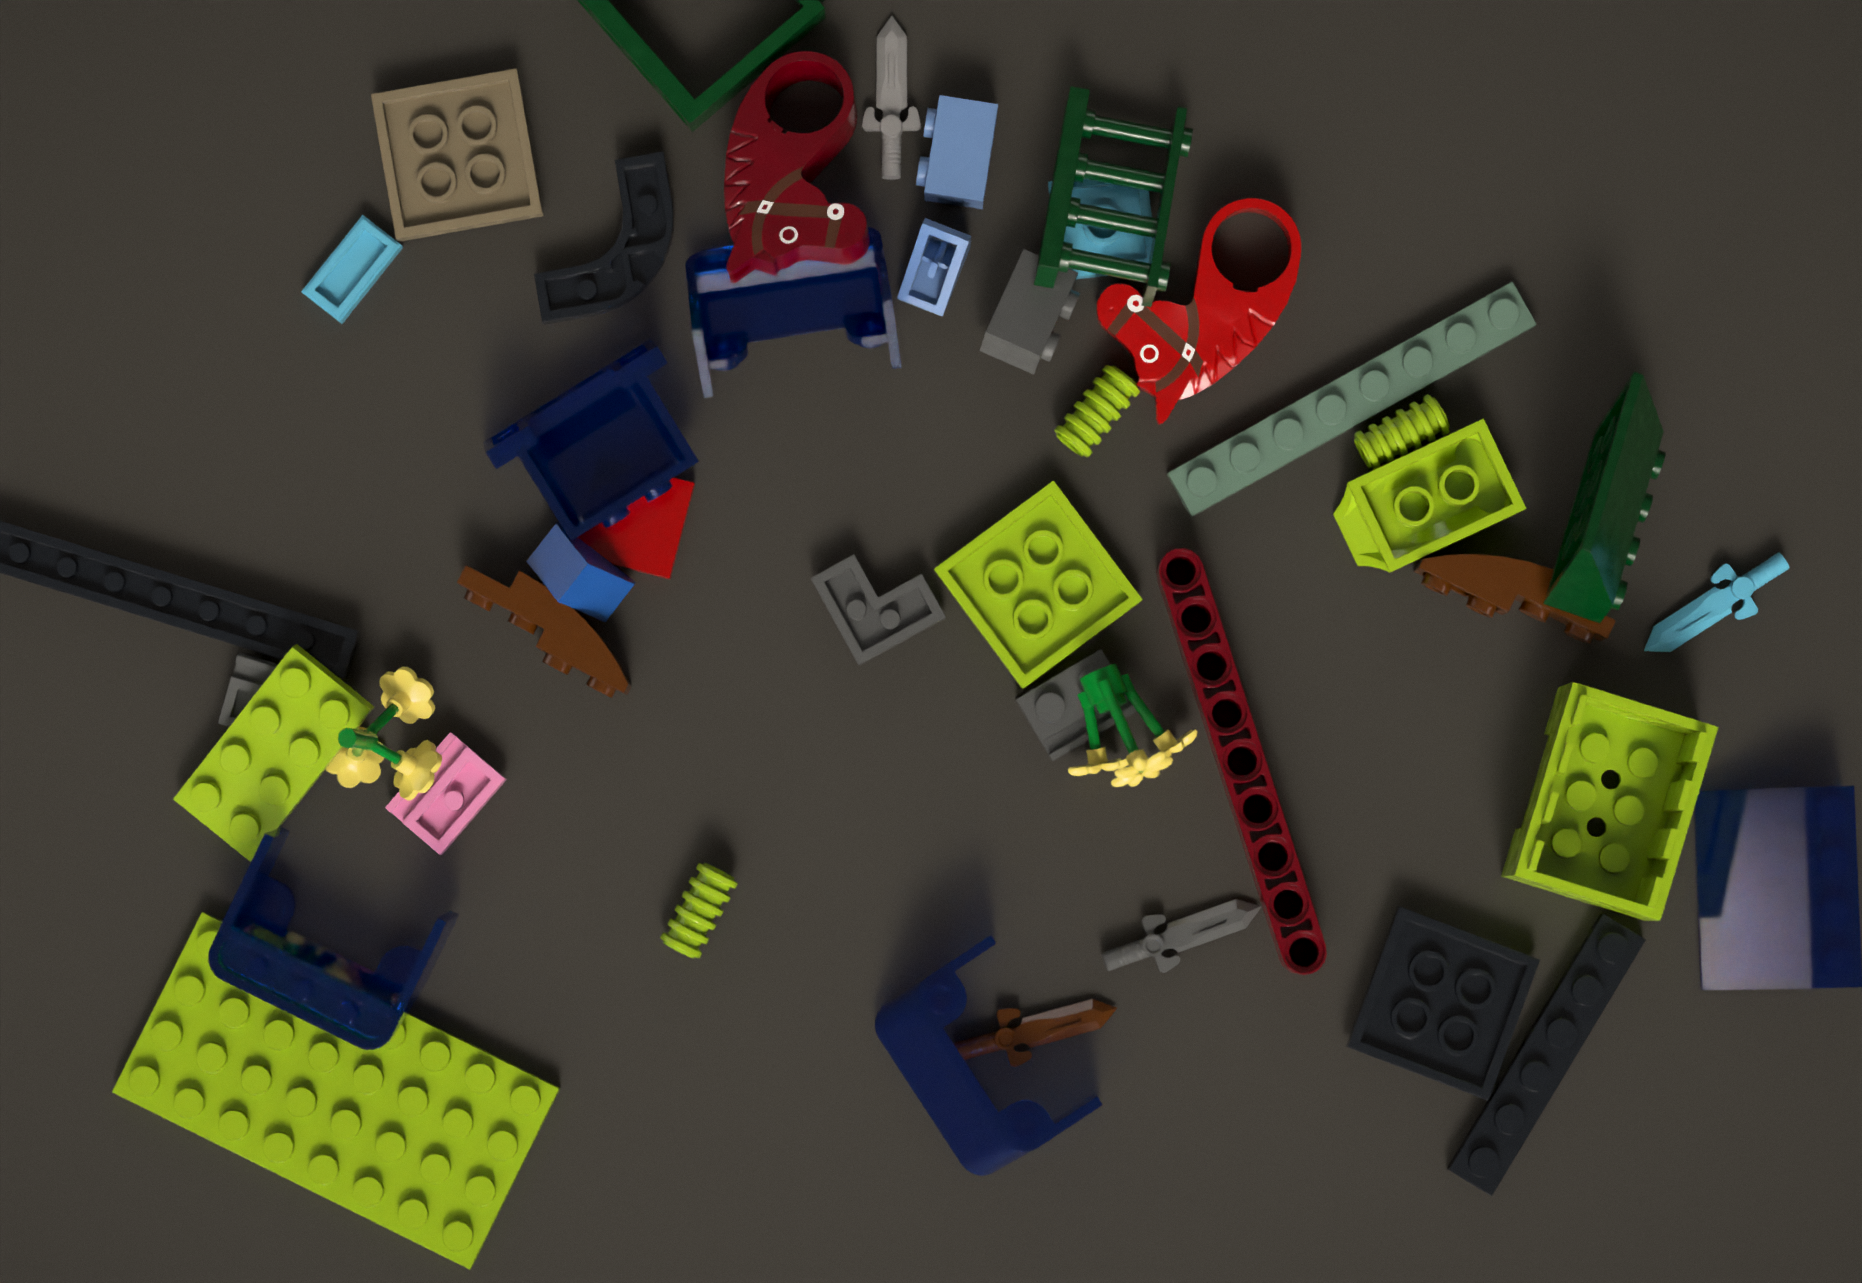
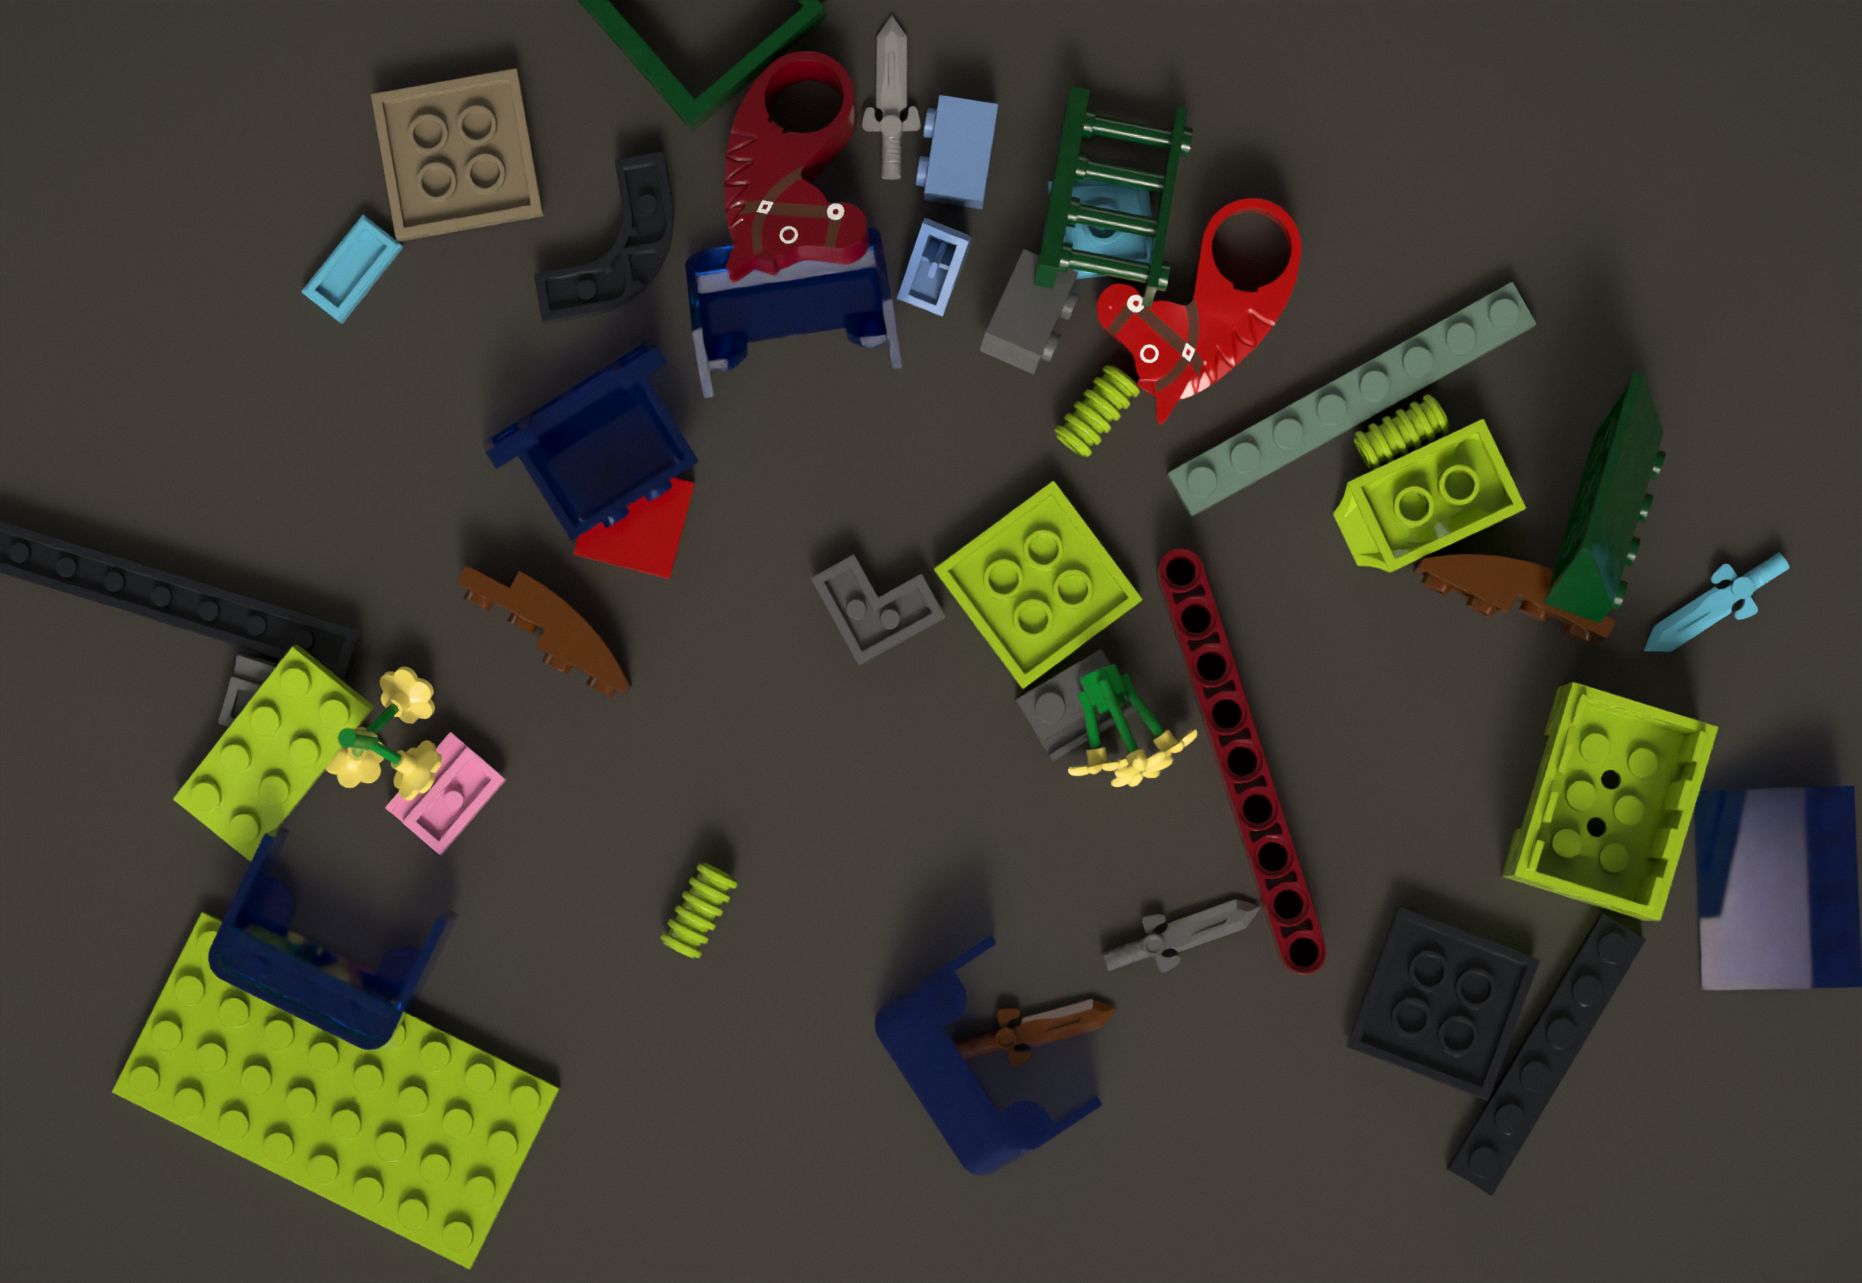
blue slope [526,522,636,622] -> none

